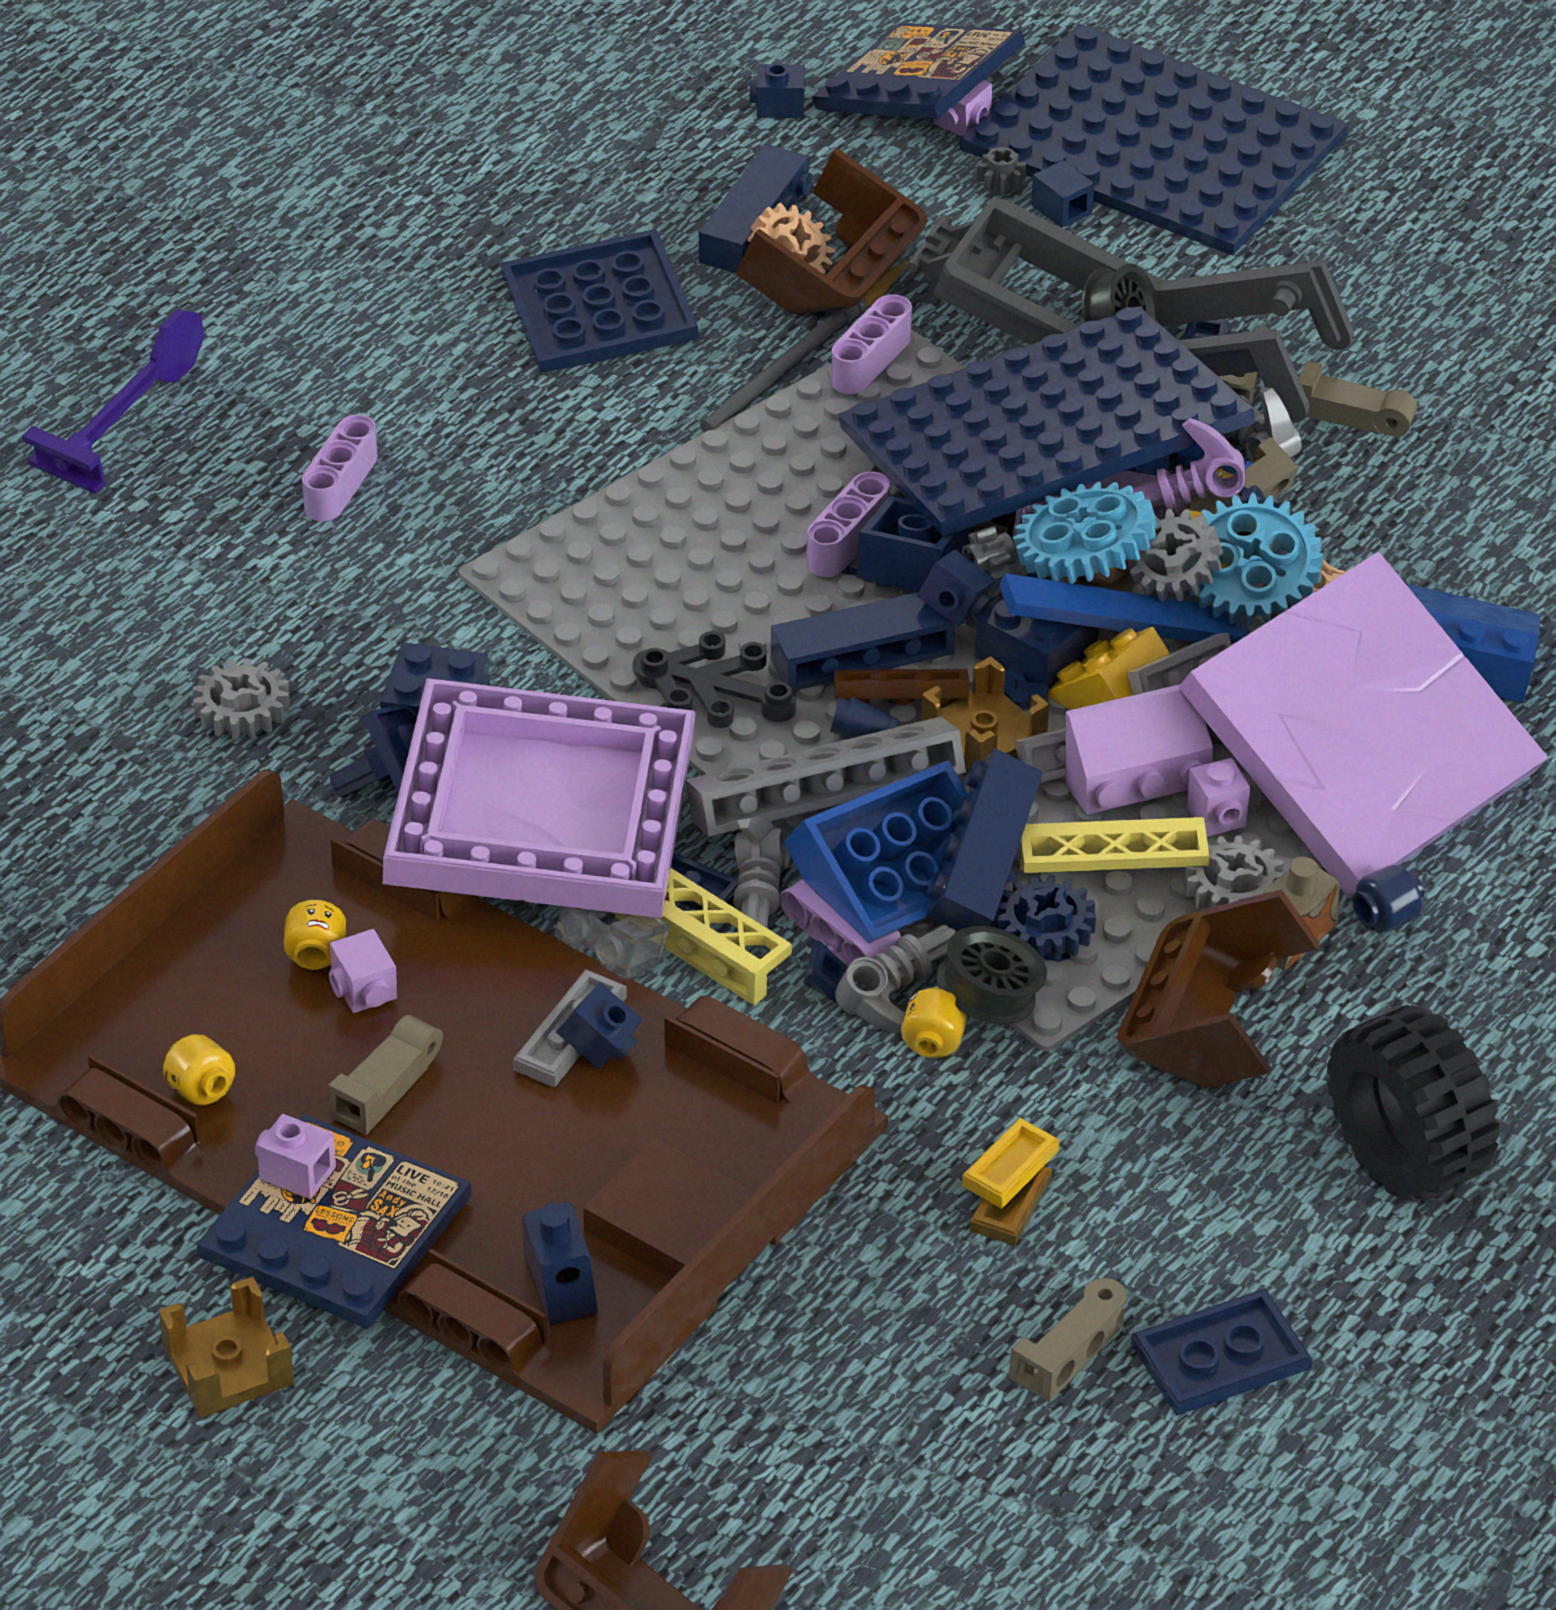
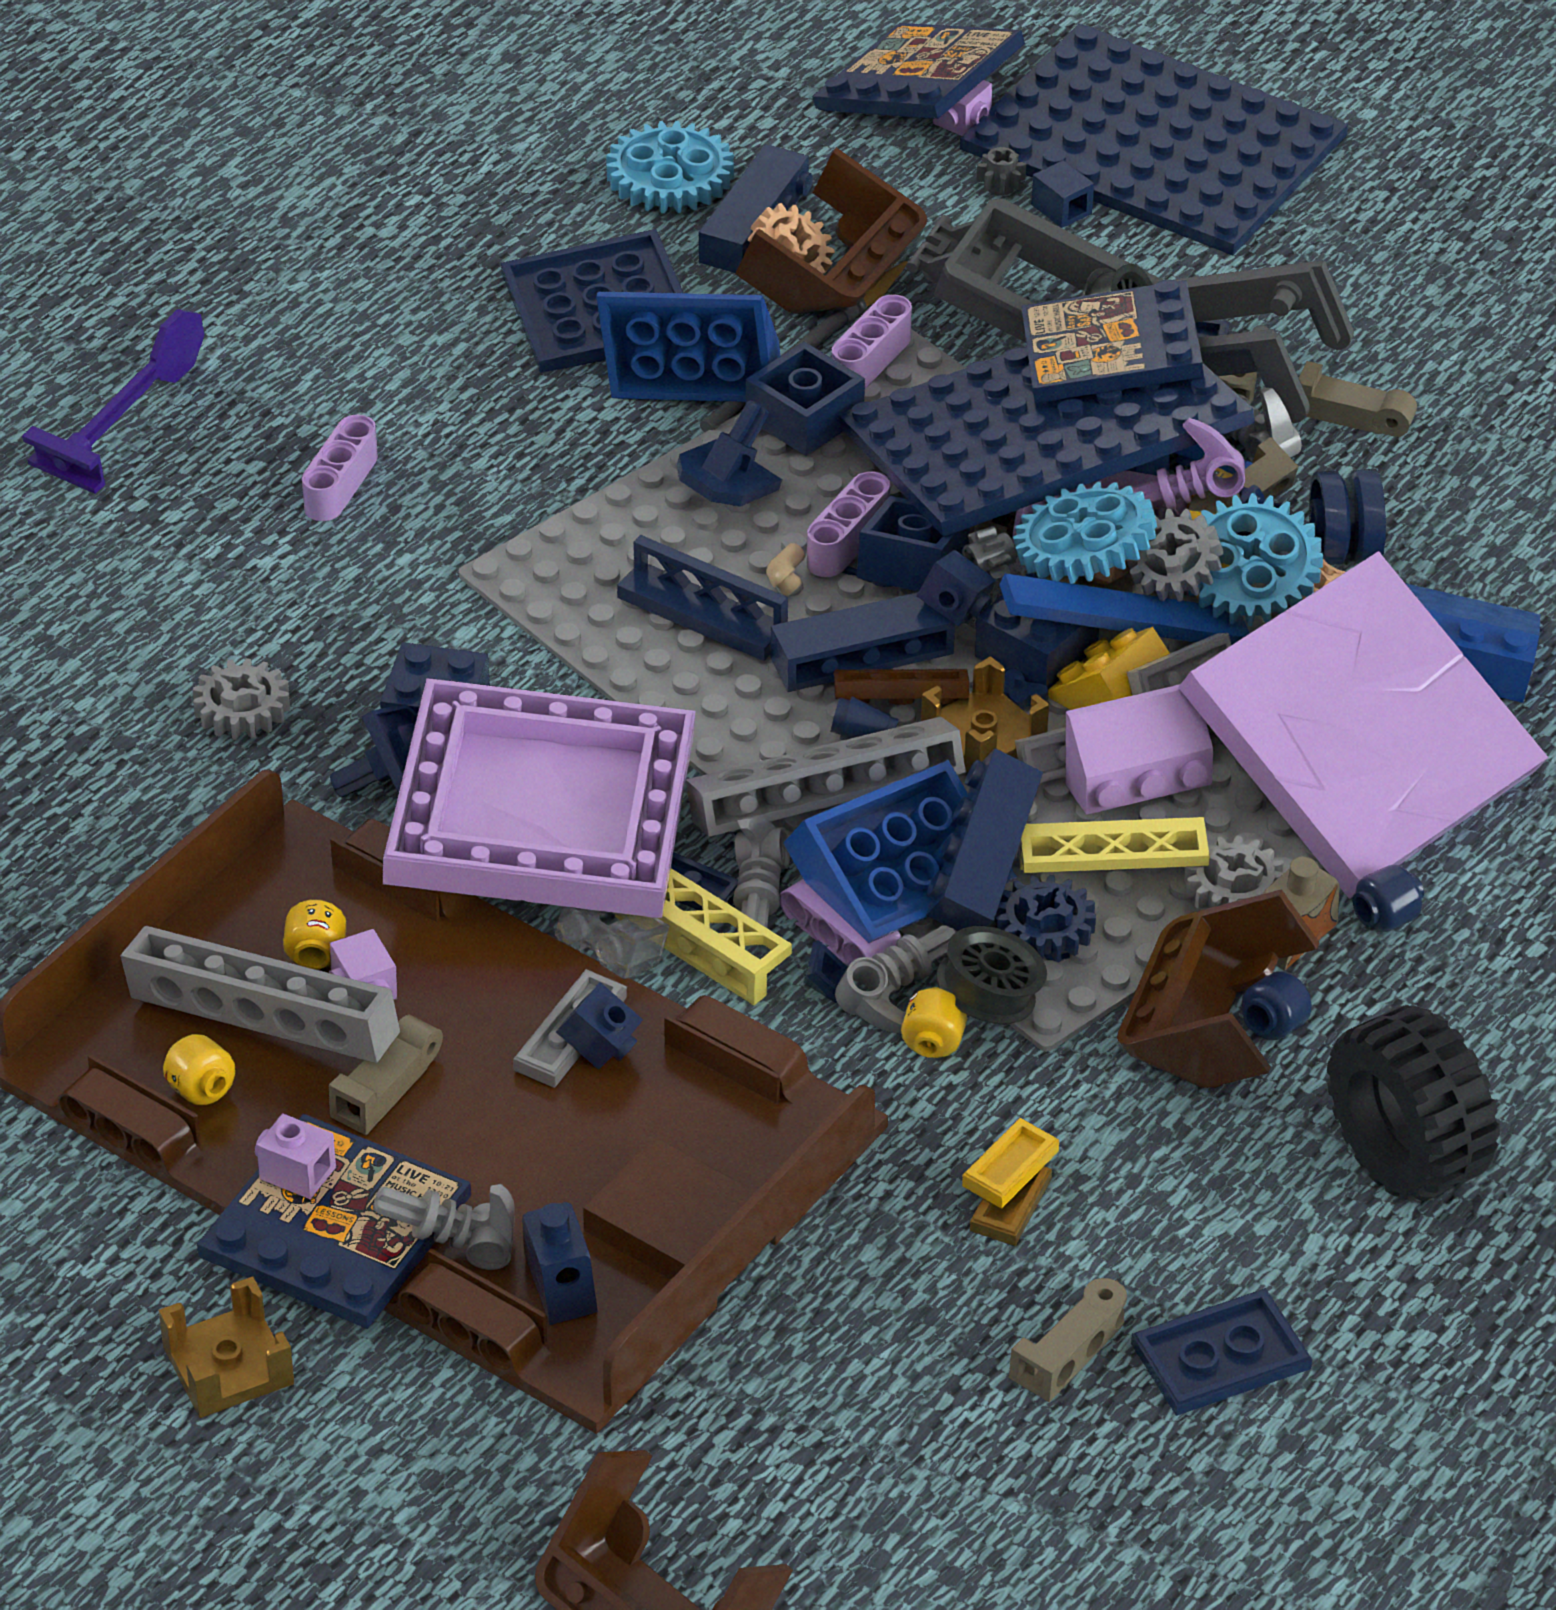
black plant [632,631,796,728] -> none
dark blue brick [749,63,805,119] -> none
lavender brick [1186,758,1250,837] -> none
none -> light grey brick [120,926,400,1063]
none -> light grey piece [373,1184,515,1270]
none -> blue slope [596,292,781,402]
none -> medium azure gear [606,121,734,213]
none -> dark blue fence [617,535,788,661]
none -> dark blue piece [677,401,783,507]
none -> dark blue brick [746,341,865,456]
none -> tan arm [766,543,805,596]
none -> plate [1021,279,1204,403]
none -> dark blue head [1241,971,1312,1040]
none -> dark blue wheel [1309,469,1386,565]

